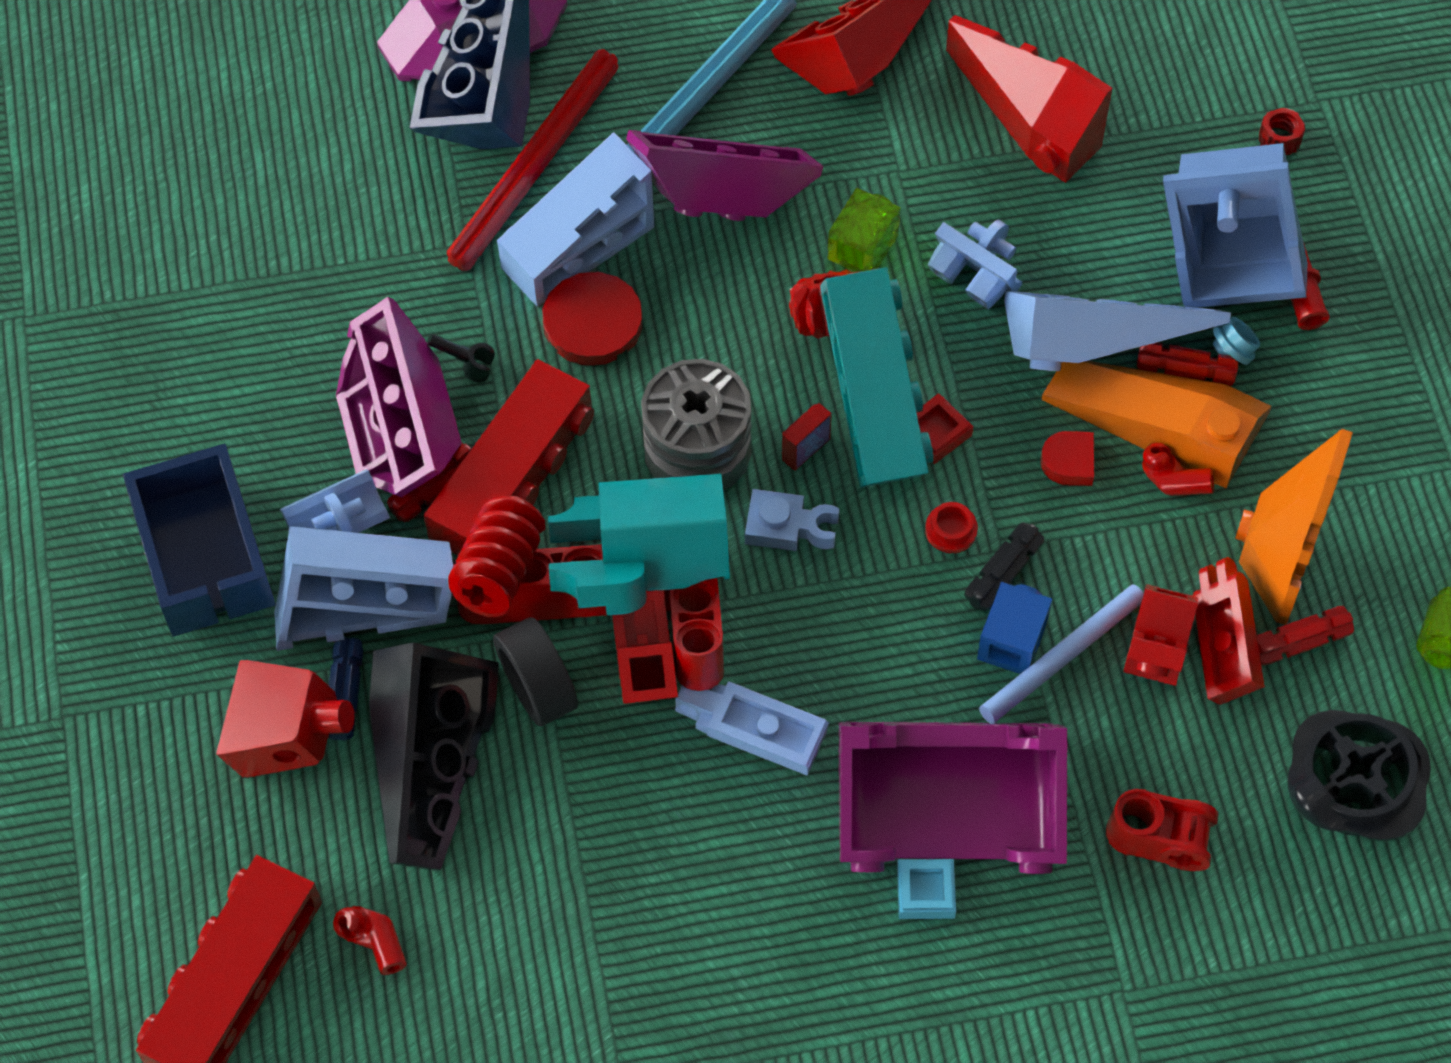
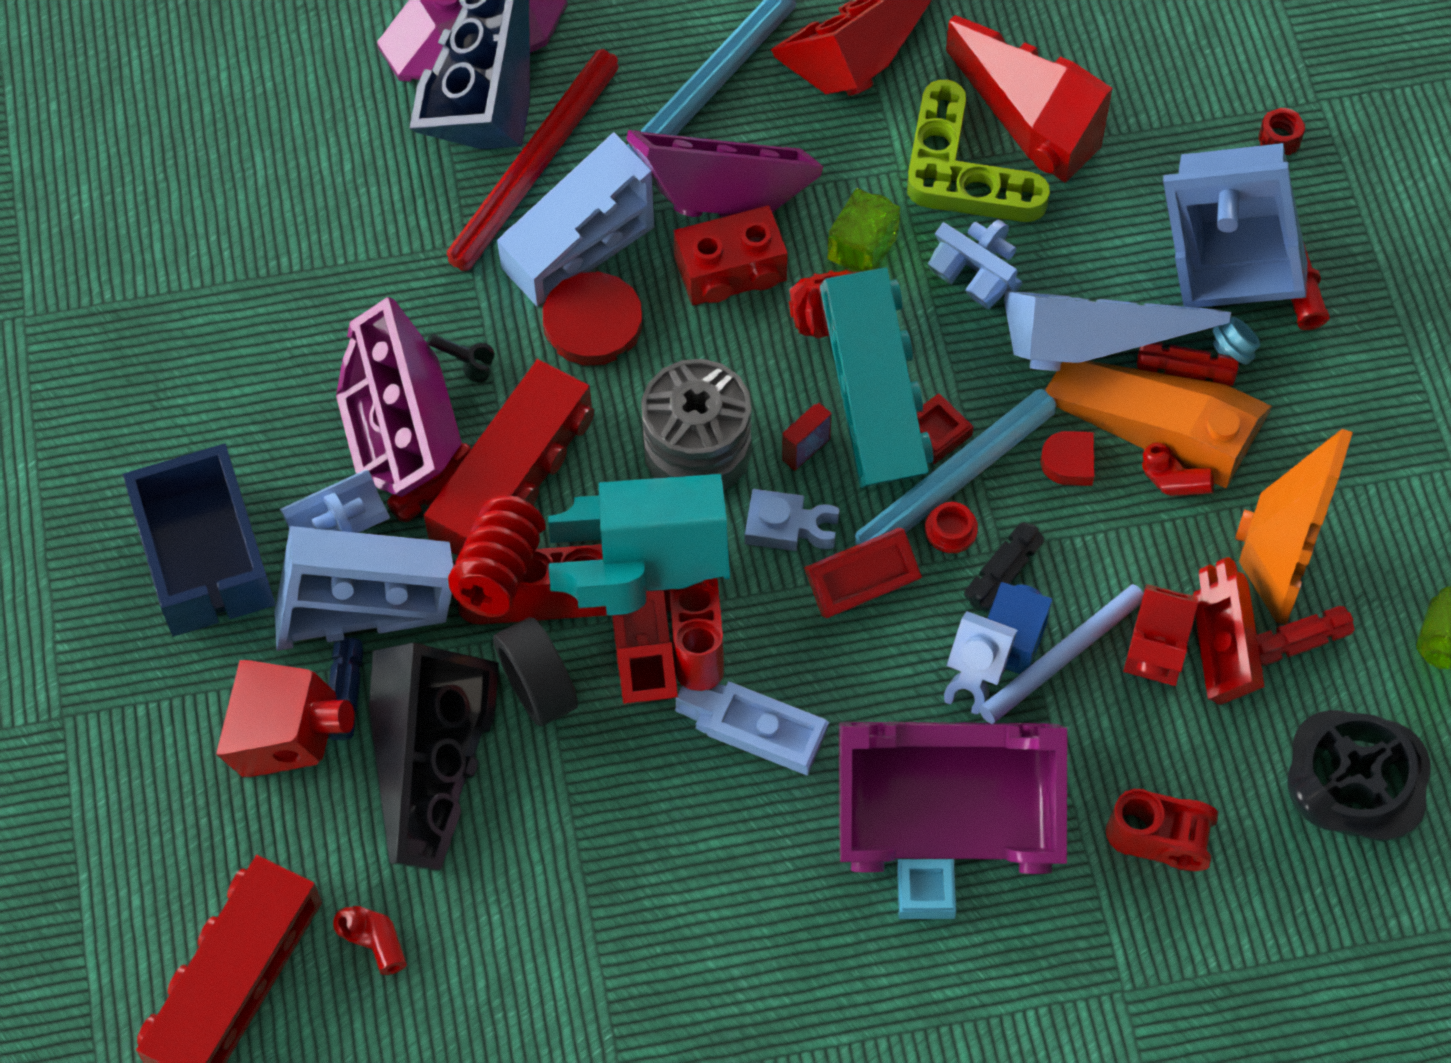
none -> red brick [673,205,788,306]
none -> red tile [804,528,922,618]
none -> medium azure axle [855,389,1057,545]
none -> lime beam [907,79,1050,222]
none -> light blue plate [944,611,1018,715]

